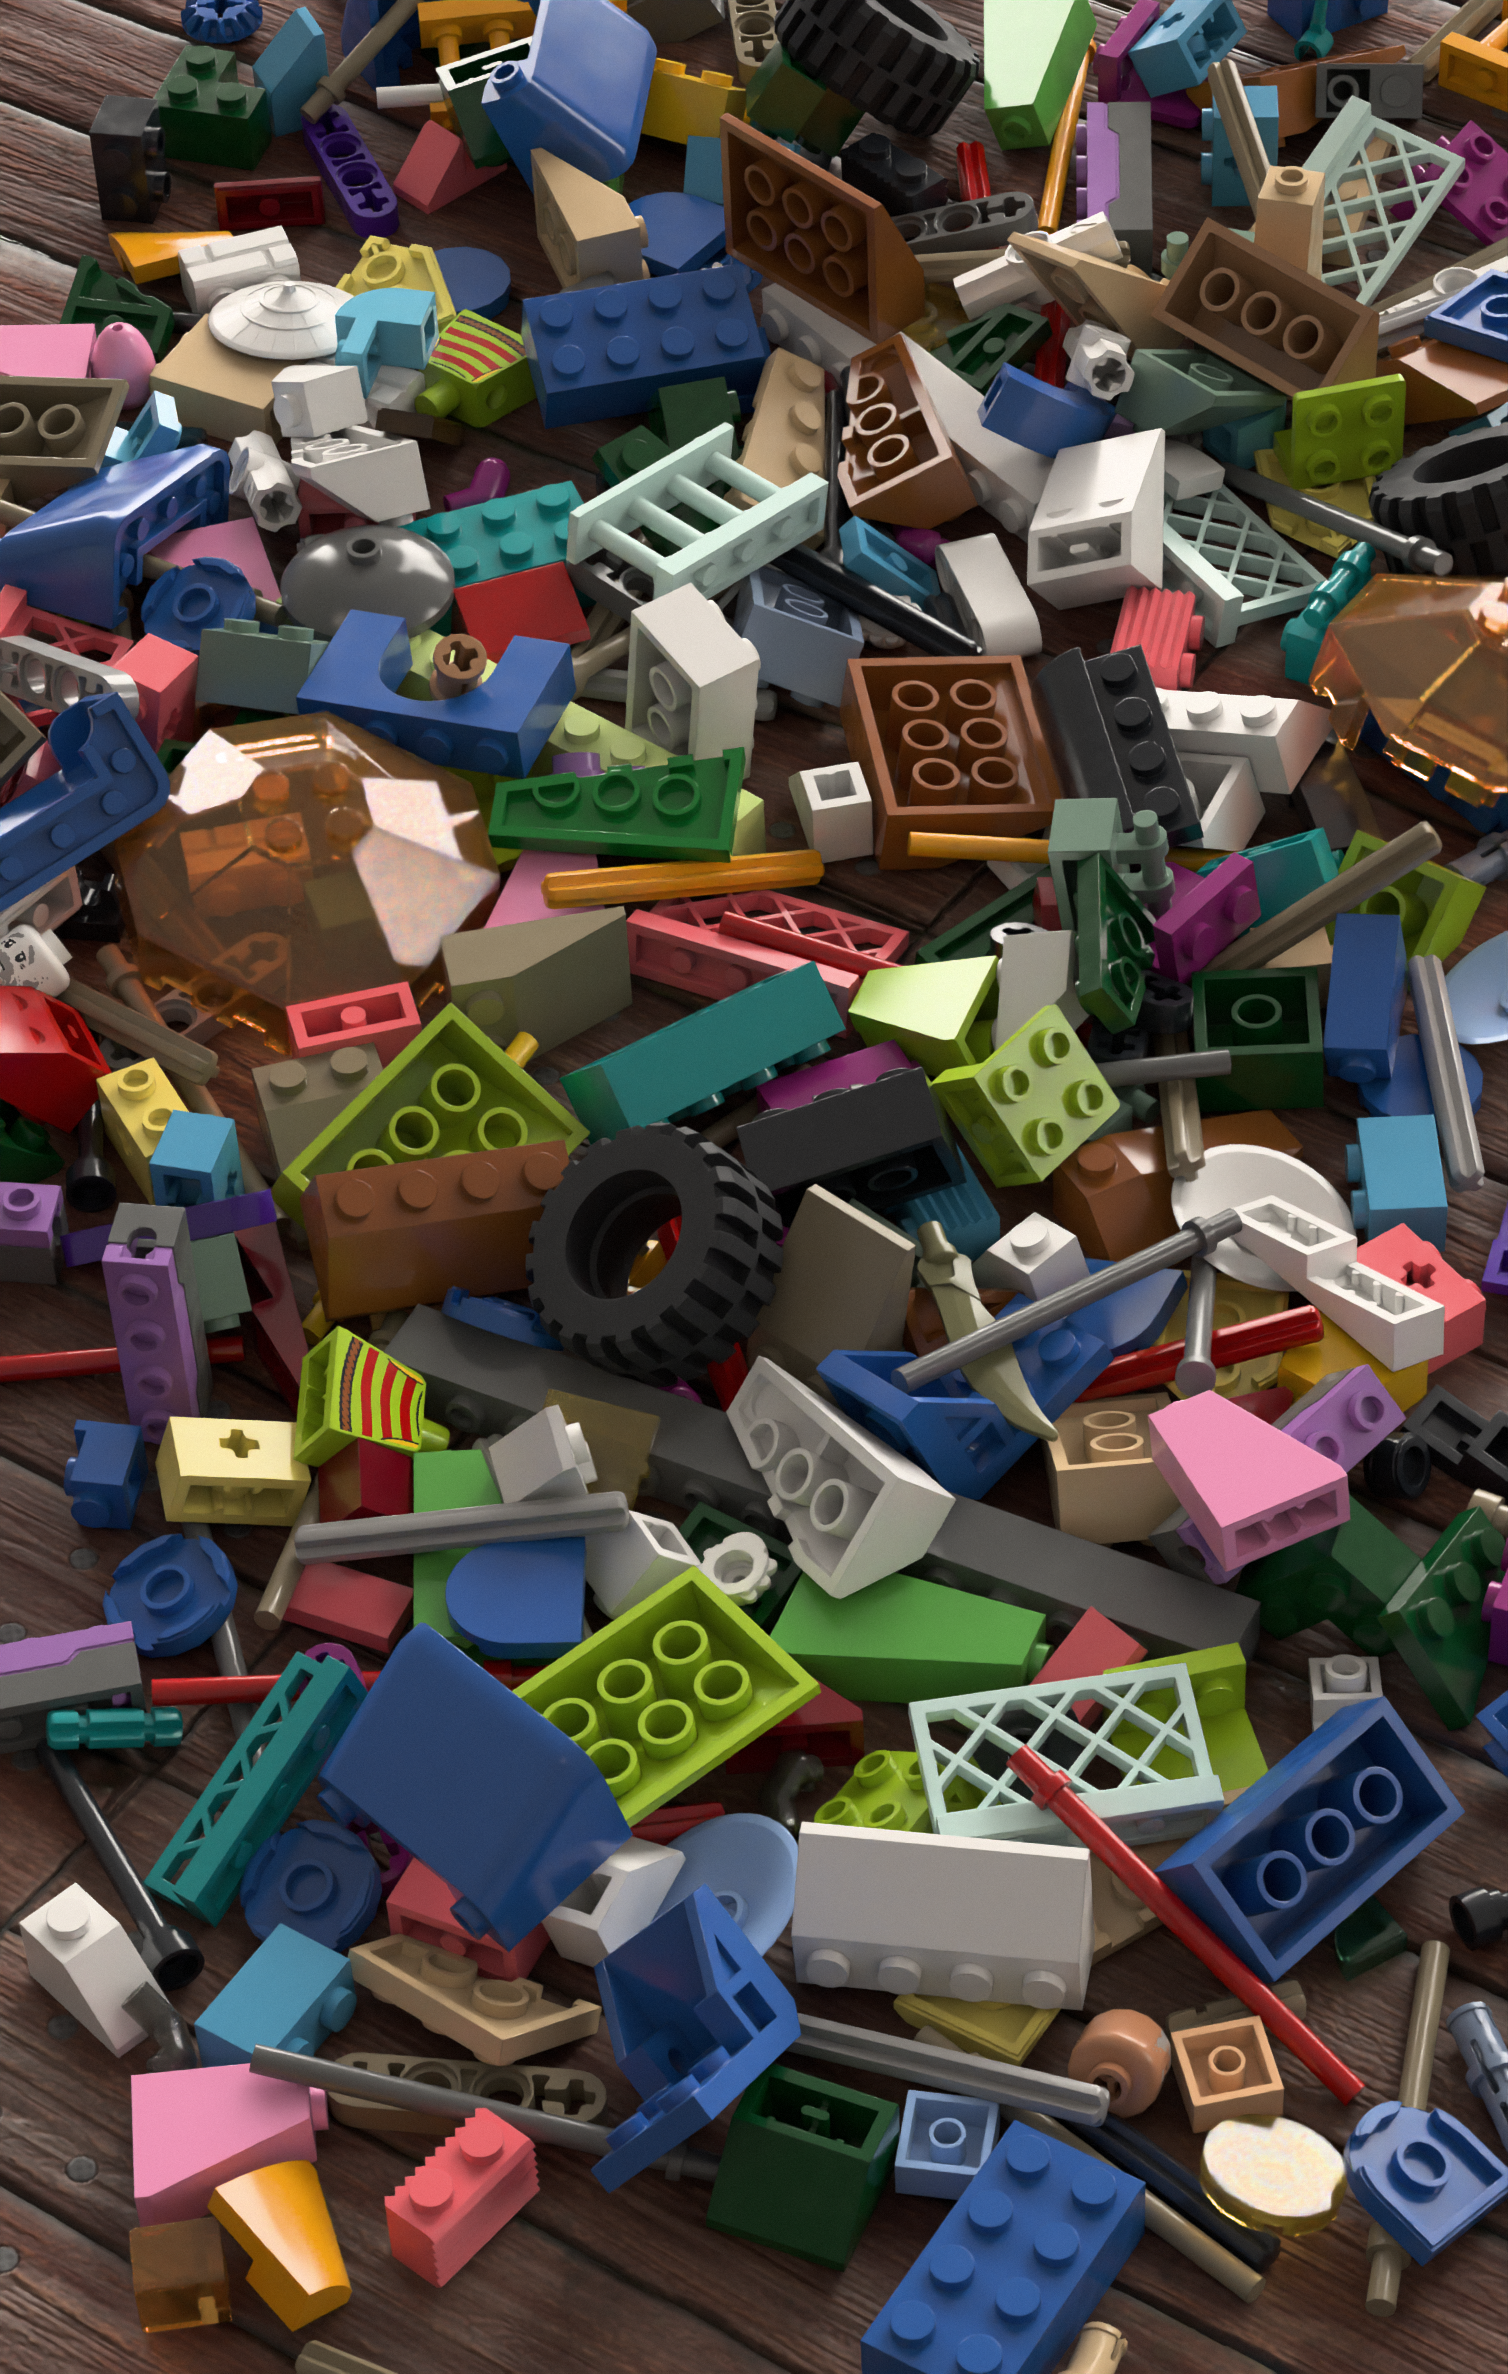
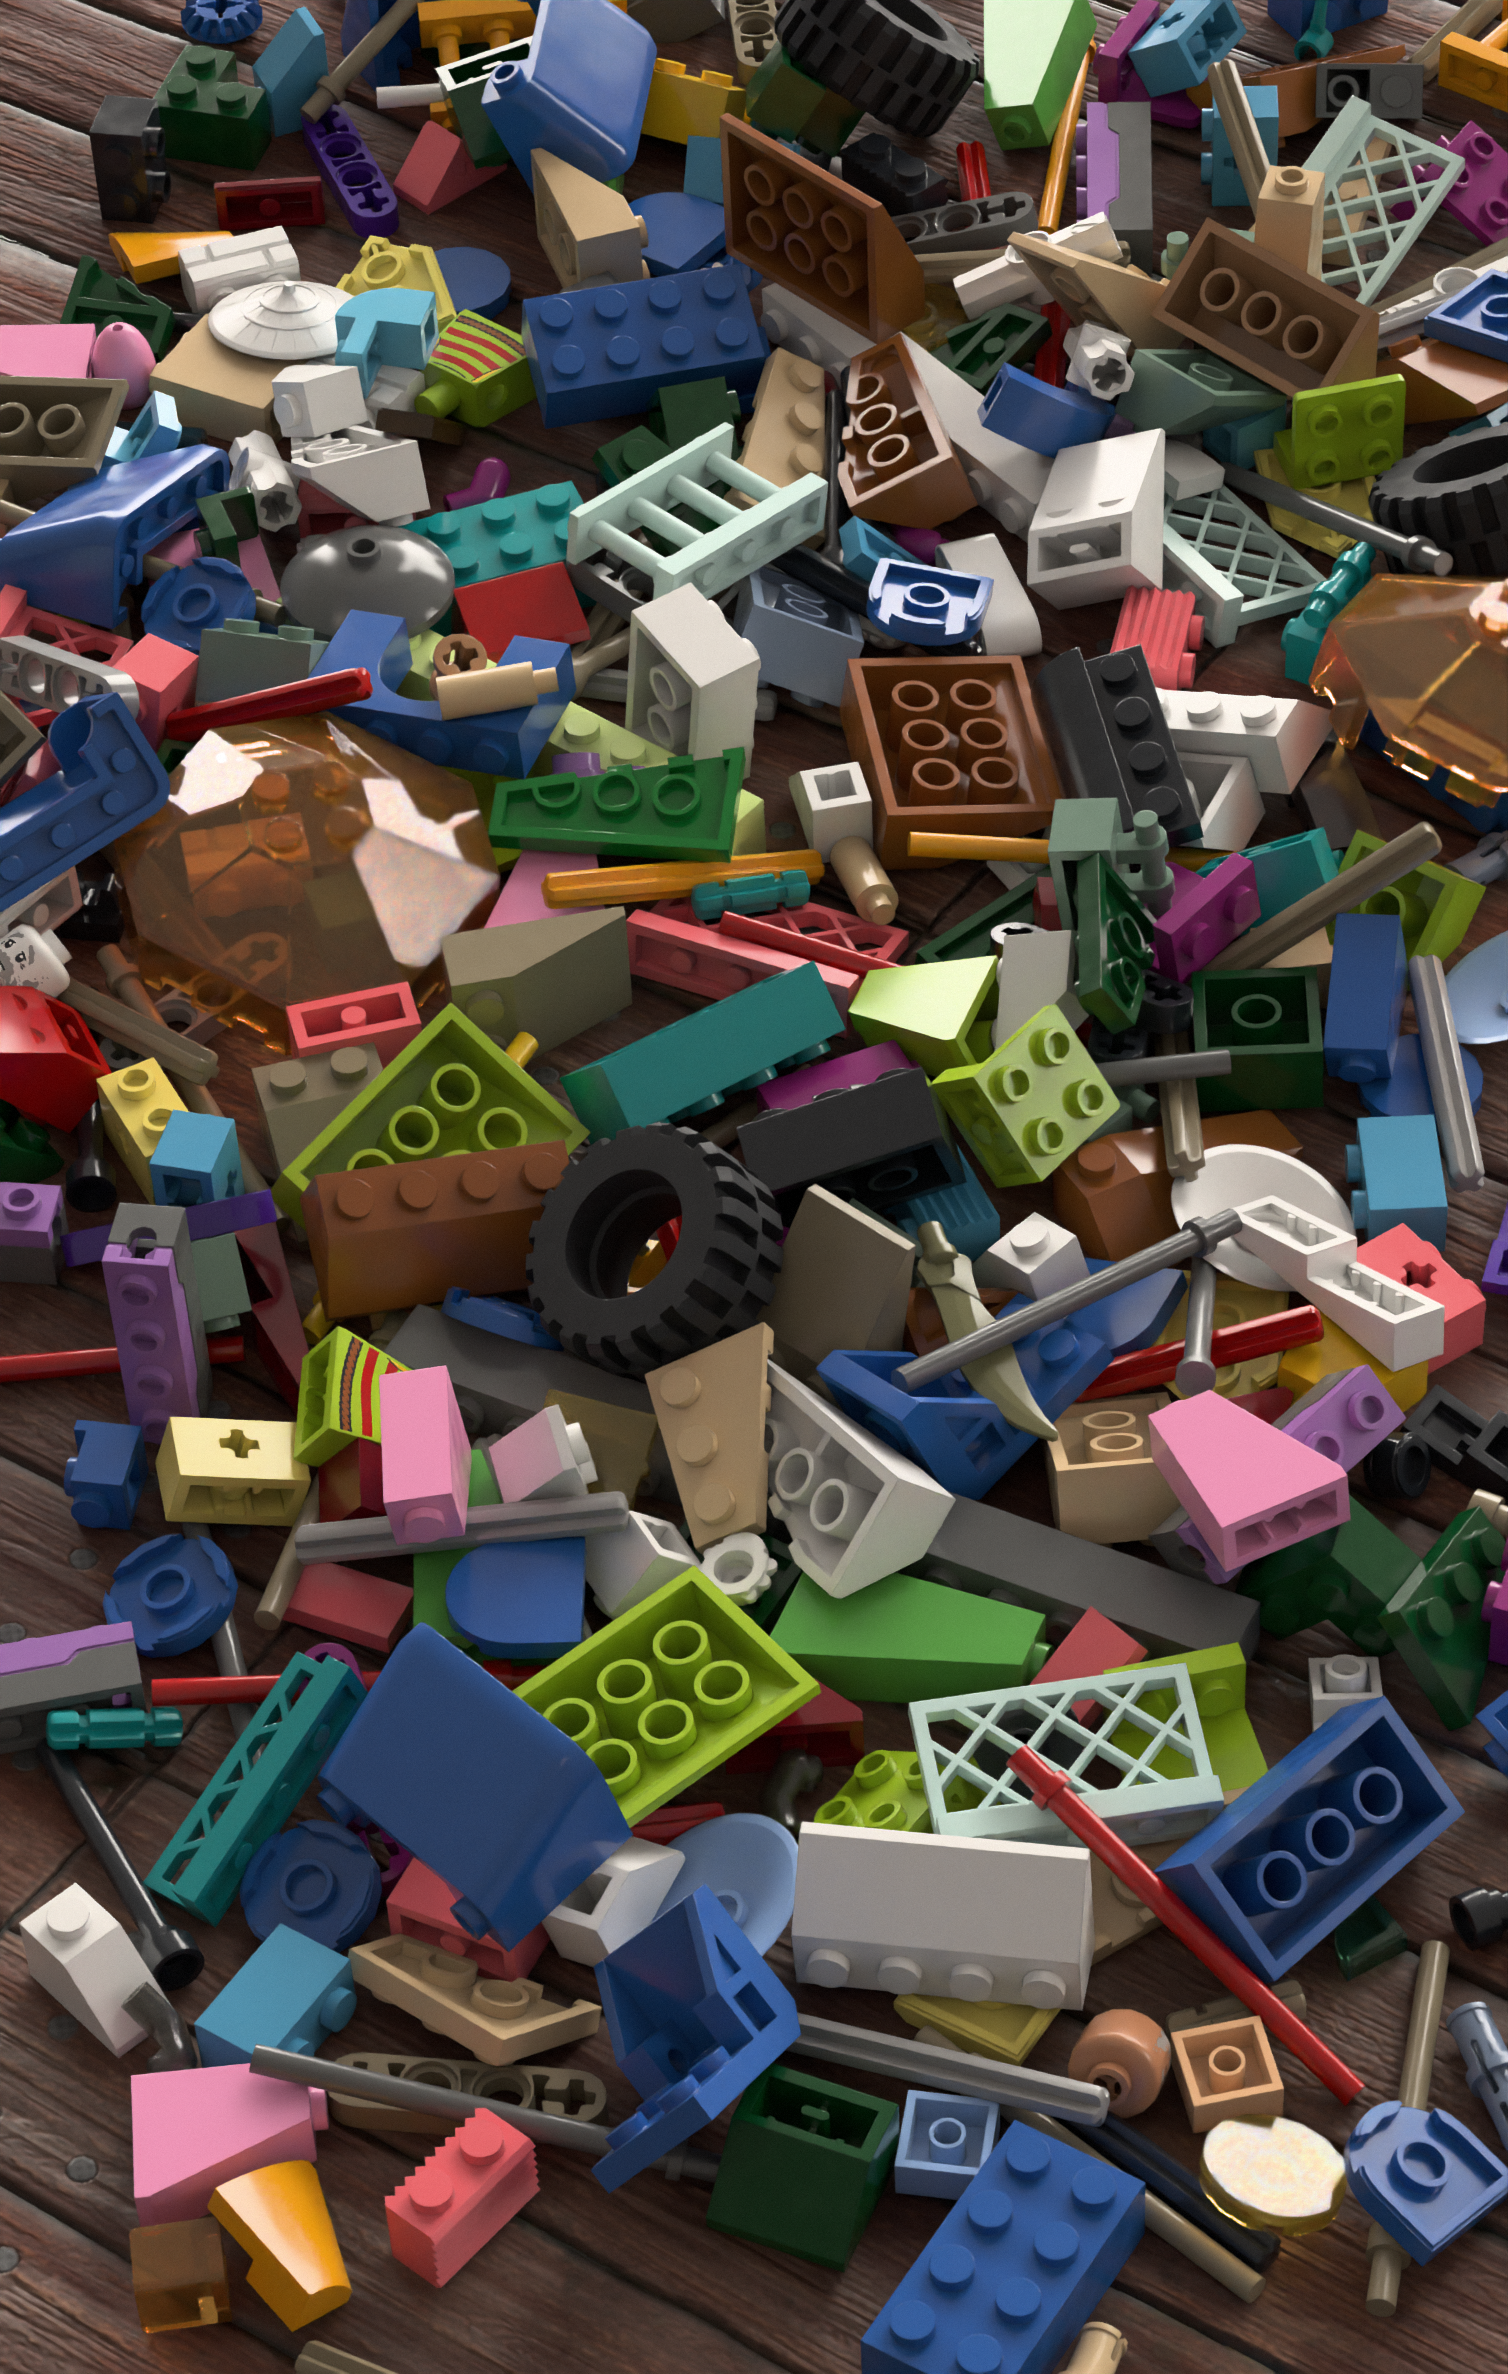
none -> red axle [165,667,373,742]
none -> dark green bracket [193,486,259,568]
none -> bright pink slope [379,1365,472,1545]
none -> tan cylinder [435,661,559,721]
none -> tan wing [644,1322,774,1556]
none -> teal axle [691,869,810,920]
none -> tan cylinder [830,836,898,925]
none -> blue tile [866,557,994,646]

